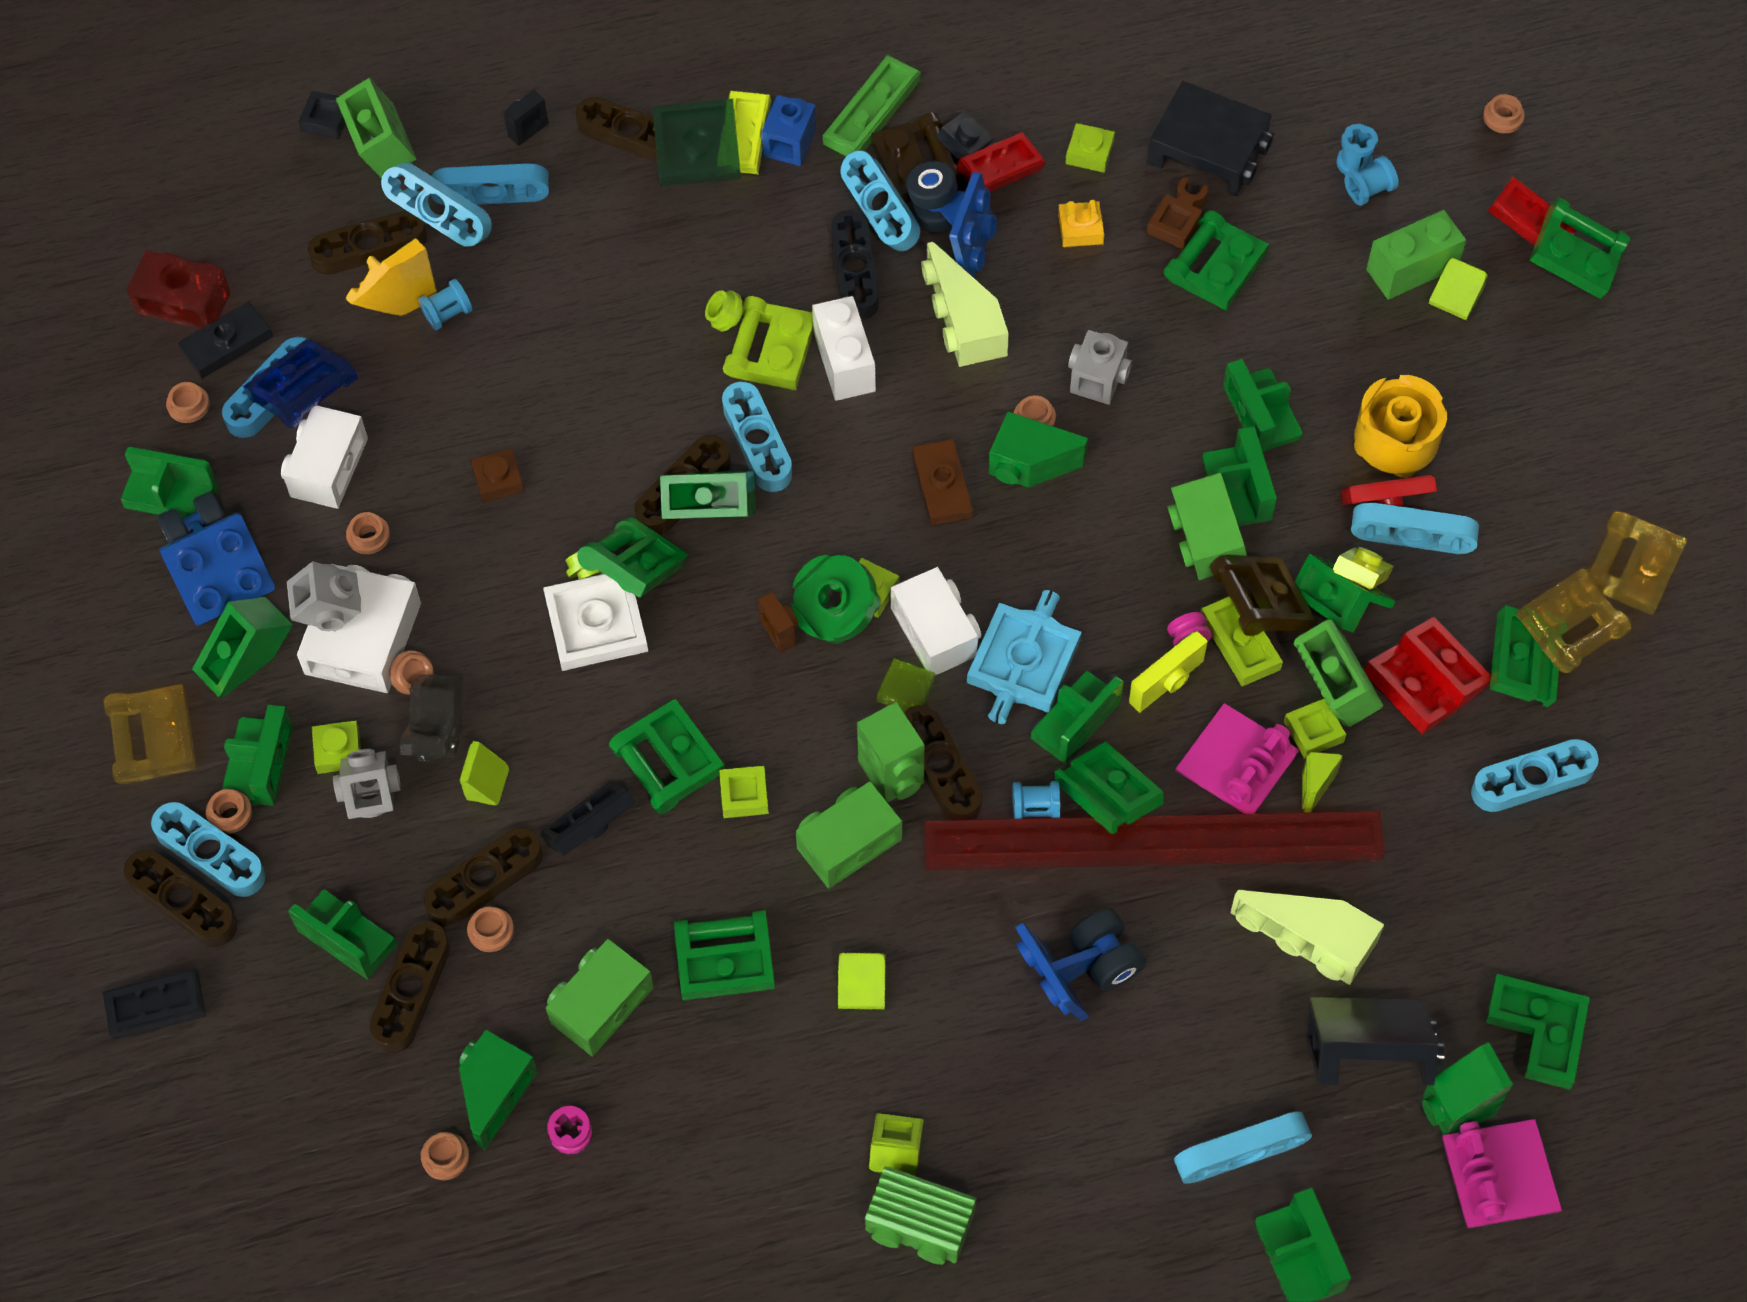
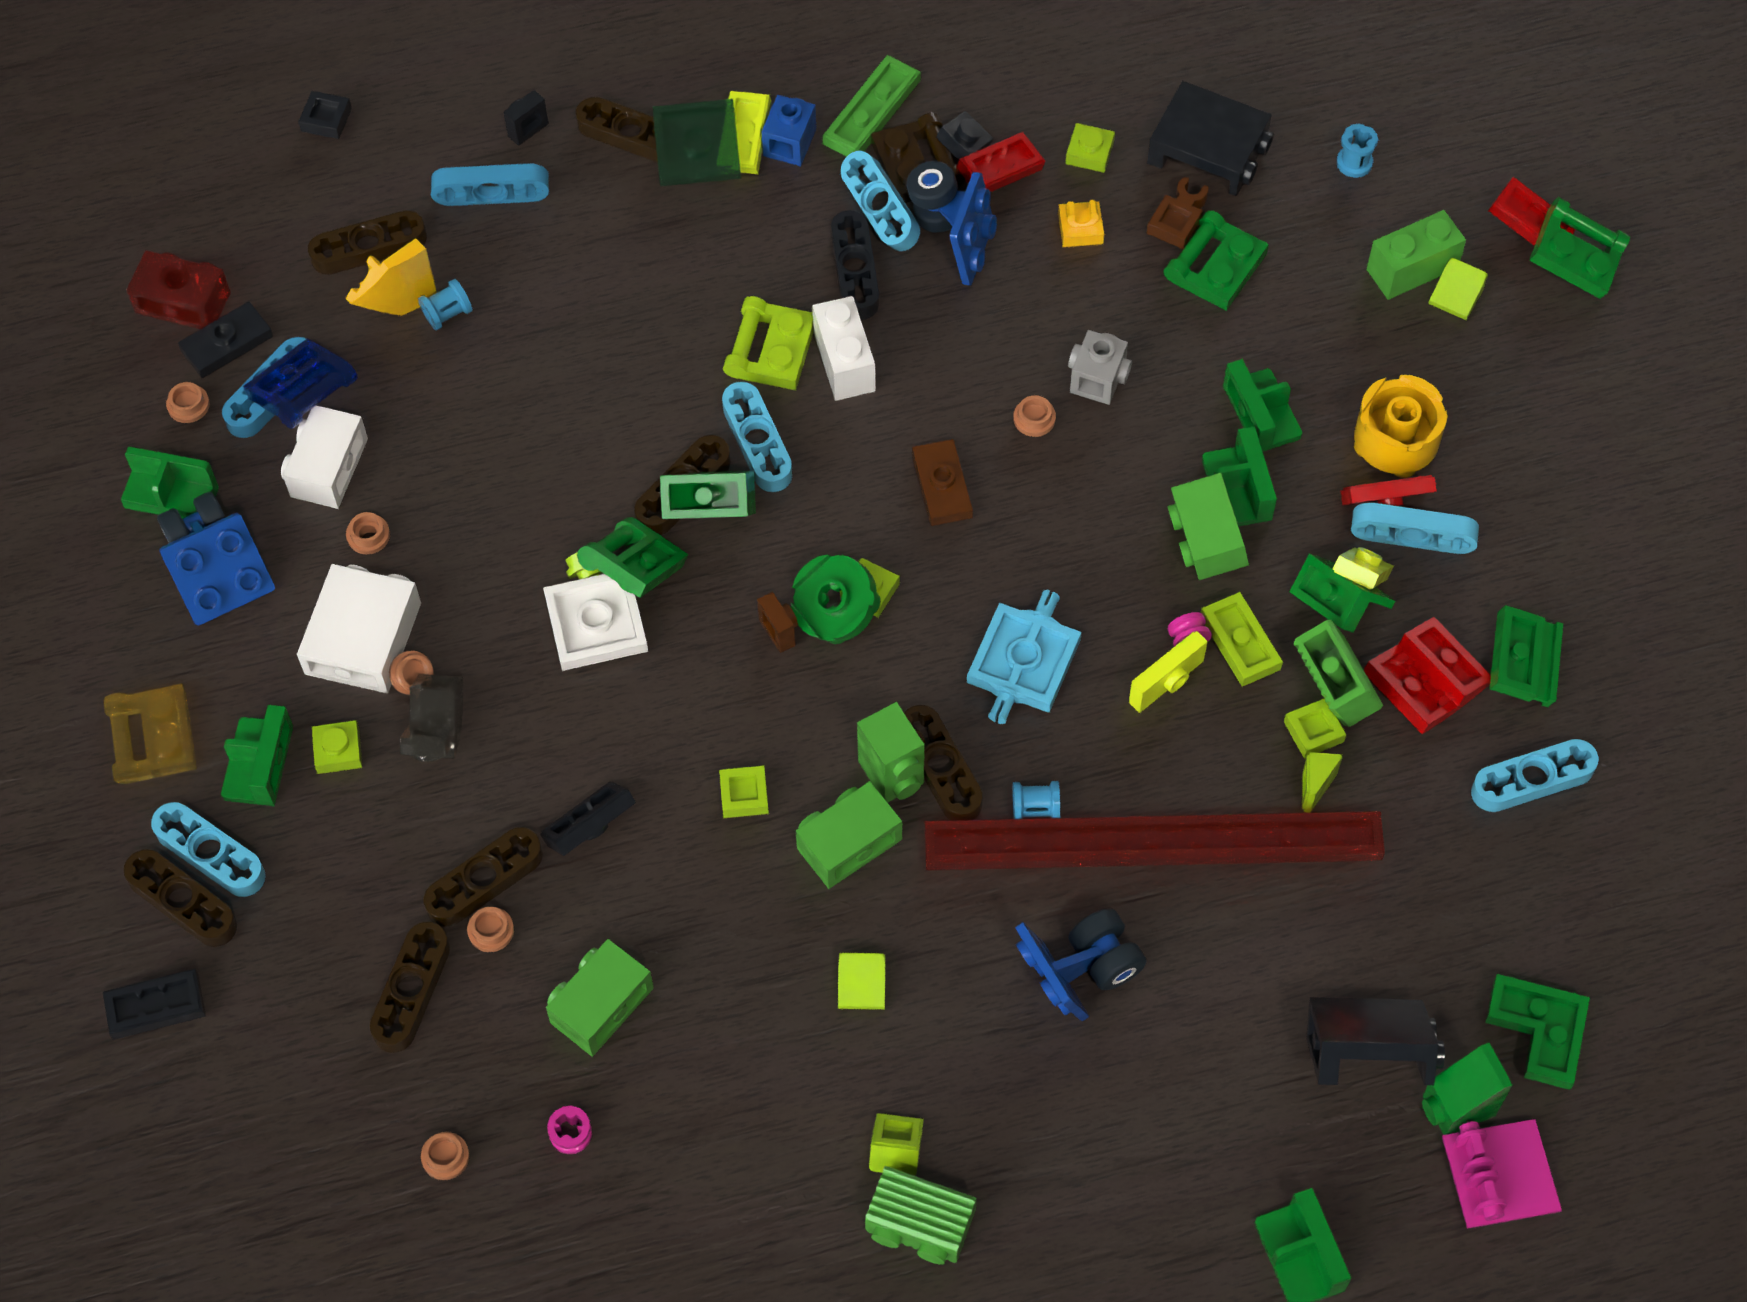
green slope [192,597,293,697] -> none
nougat plate [206,789,252,834] -> none
light grey brick [287,561,361,632] -> none
green panel [288,889,397,980] -> none
light grey brick [333,749,401,819] -> none
bright green brick [336,78,416,178] -> none
medium azure beam [381,162,492,247] -> none
green slope [459,1030,538,1151] -> none
lime slope [460,741,509,805] -> none
reddish brown plate [471,448,524,503] -> none
green plate [609,699,725,814] -> none
green plate [674,909,775,1001] -> none
lime plate [705,290,743,331] -> none
clear neon green tile [877,658,935,712] -> none
white brick [891,567,981,678] -> none
yellowish green slope [921,242,1009,367] -> none
green slope [988,412,1088,488] -> none
green panel [1031,671,1124,765] -> none
green plate [1055,741,1163,835] -> none
medium azure beam [1174,1112,1312,1184] -> none
dark pink hinge [1175,703,1300,818] -> none
dark brown plate [1210,555,1316,636] -> none
yellowish green slope [1230,890,1384,985] -> none
dark azure bush [1344,156,1399,206] -> none
nougat plate [1483,94,1524,133] -> none
clear yellow plate [1515,568,1631,673] -> none
clear yellow plate [1580,512,1688,616] -> none

